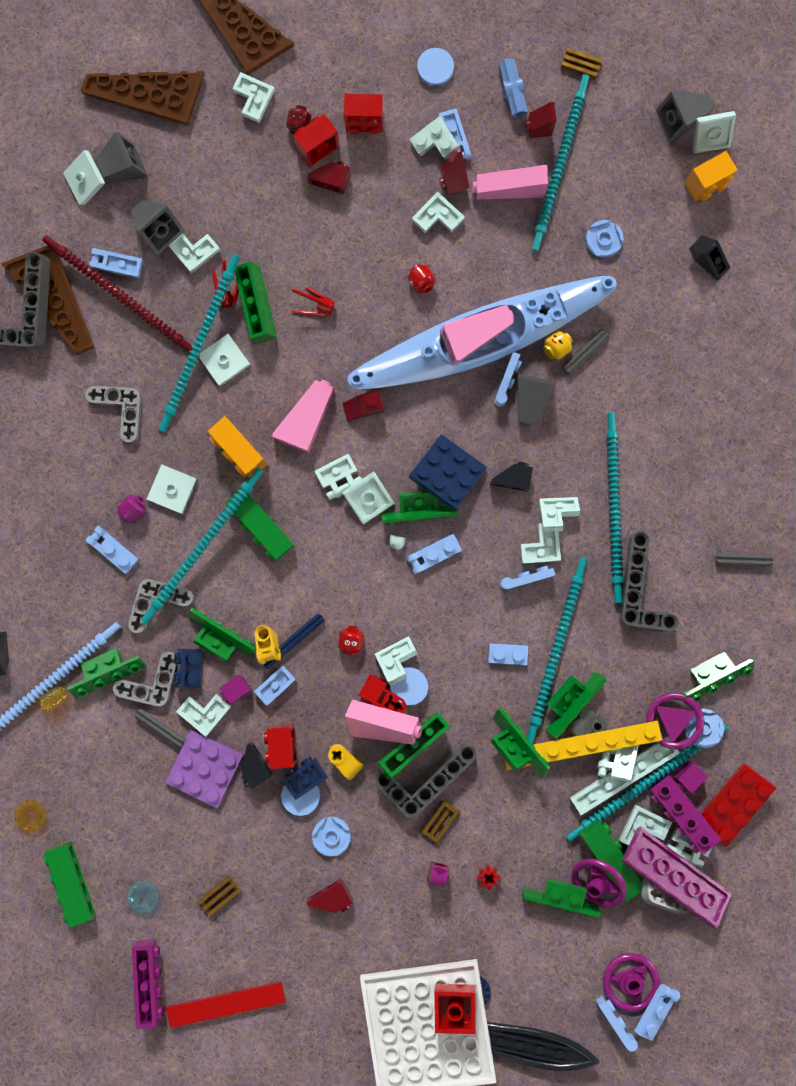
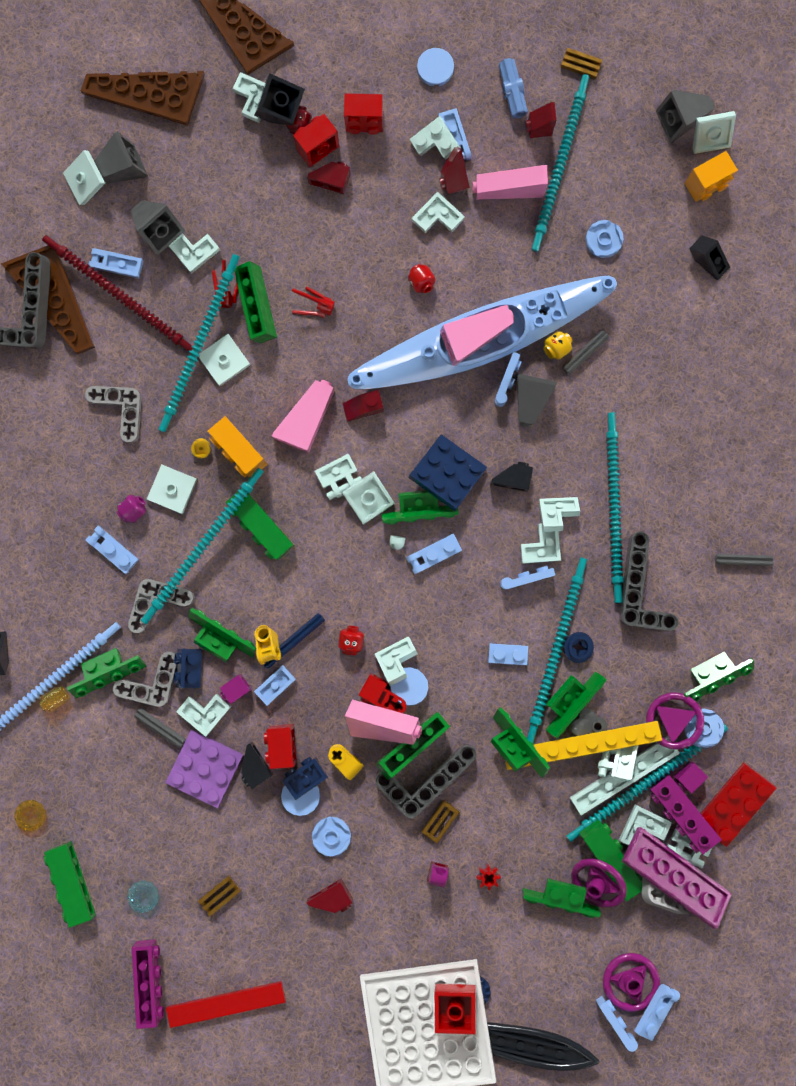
none -> yellow tile [191,438,211,458]
none -> black slope [254,73,305,125]
none -> dark blue gear [564,632,594,663]

